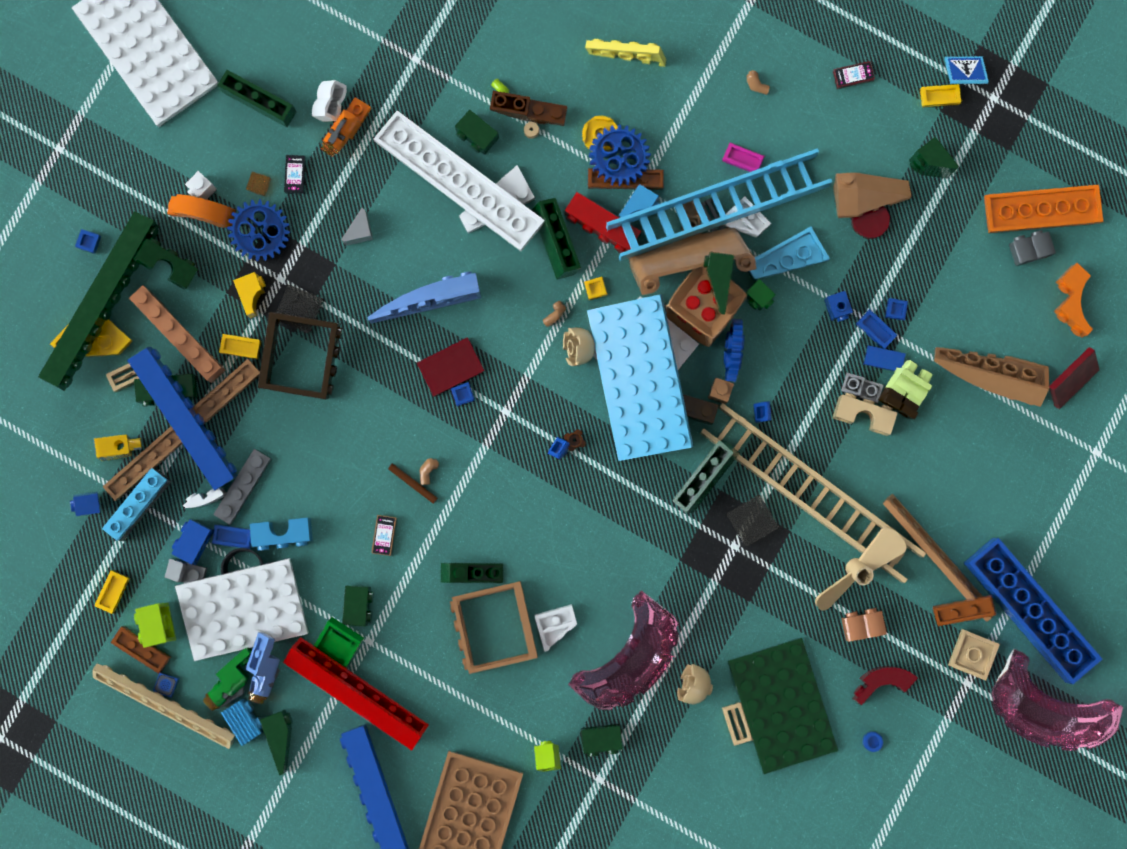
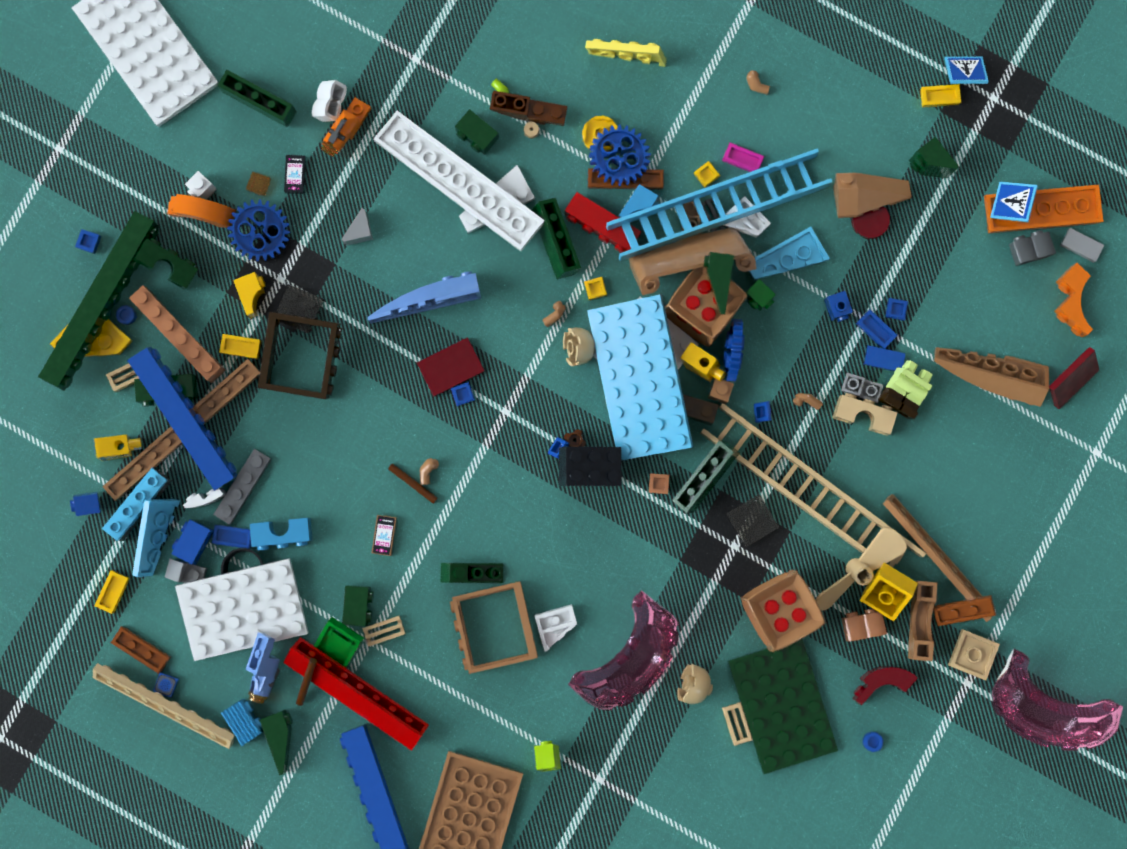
lime brick [134,603,176,648] -> none
green plate [203,647,252,711] -> none
dark green brick [581,724,623,757] -> none
tile [833,61,875,89] -> none
blue brick [964,538,1102,684] -> none
none -> blue tile [116,305,137,325]
none -> medium azure wing [132,499,180,577]
none -> reddish brown bar [296,658,317,706]
none -> tan tile [362,616,406,647]
none -> black brick [559,447,622,486]
none -> nougat plate [648,473,669,494]
none -> yellow torso [680,342,726,382]
none -> yellow tile [693,161,720,188]
none -> medium nougat piece [740,570,826,652]
none -> medium nougat arm [793,393,823,410]
none -> yellow brick [860,563,918,621]
none -> medium nougat arch [908,581,937,661]
none -> piece [990,182,1038,222]
none -> light grey tile [1060,228,1104,263]

